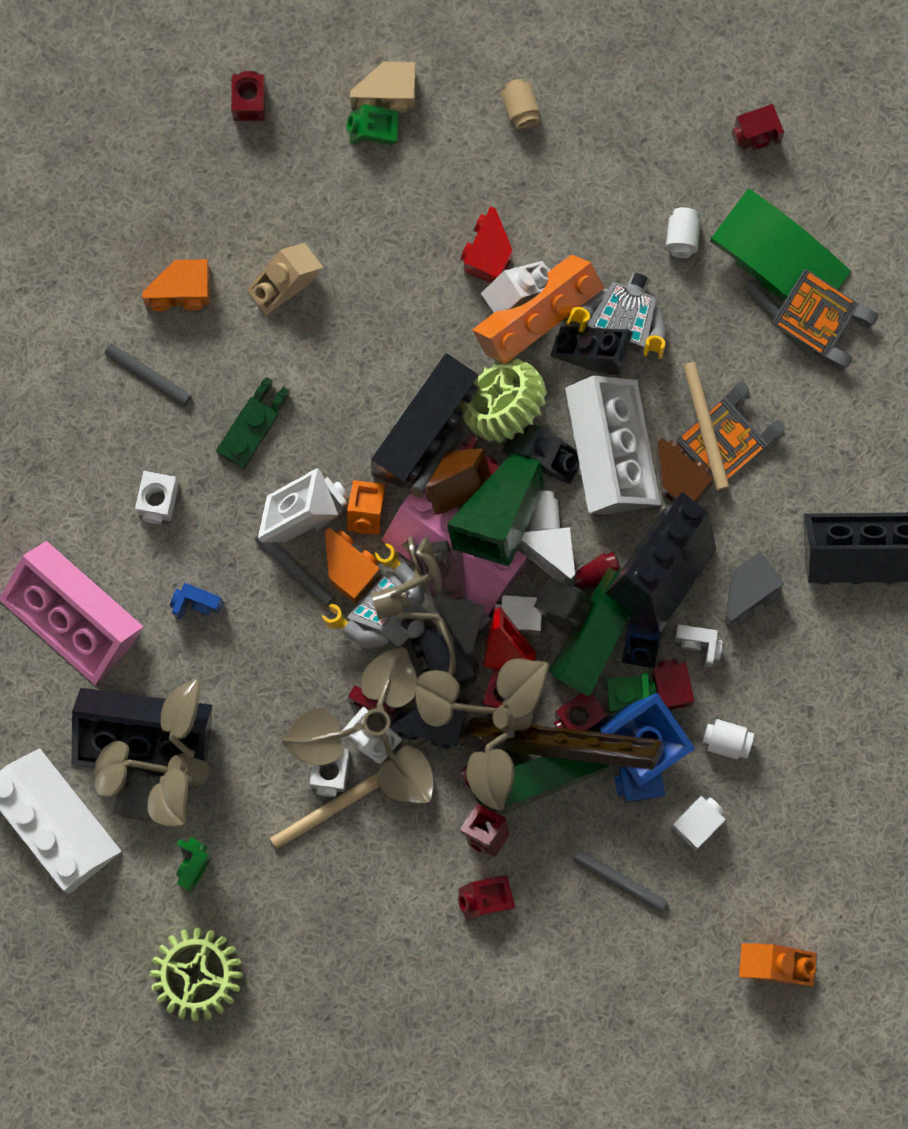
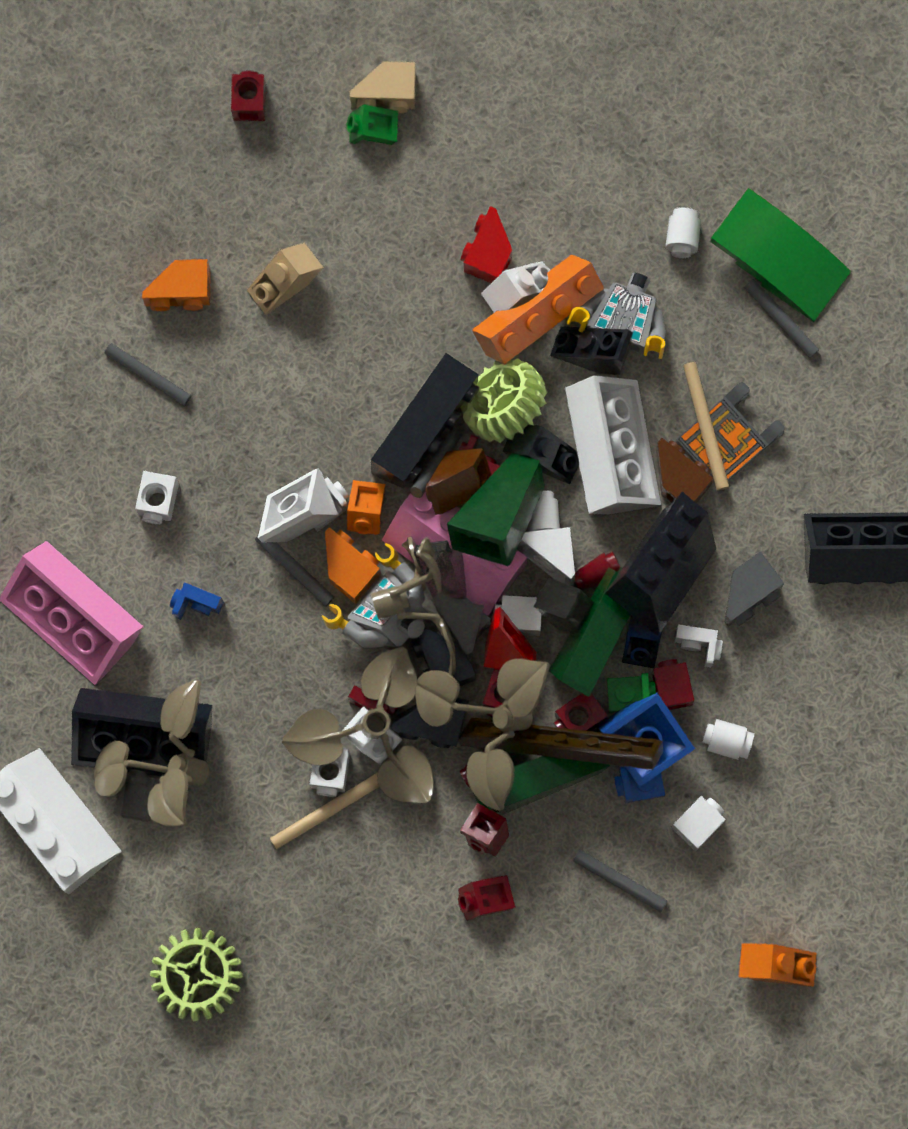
green bracket [176,837,212,893] -> none
dark green hinge [216,377,290,469] -> none
tan brick [501,79,540,130] -> none
dark red brick [732,104,784,150] -> none
flag [771,269,878,371] -> none

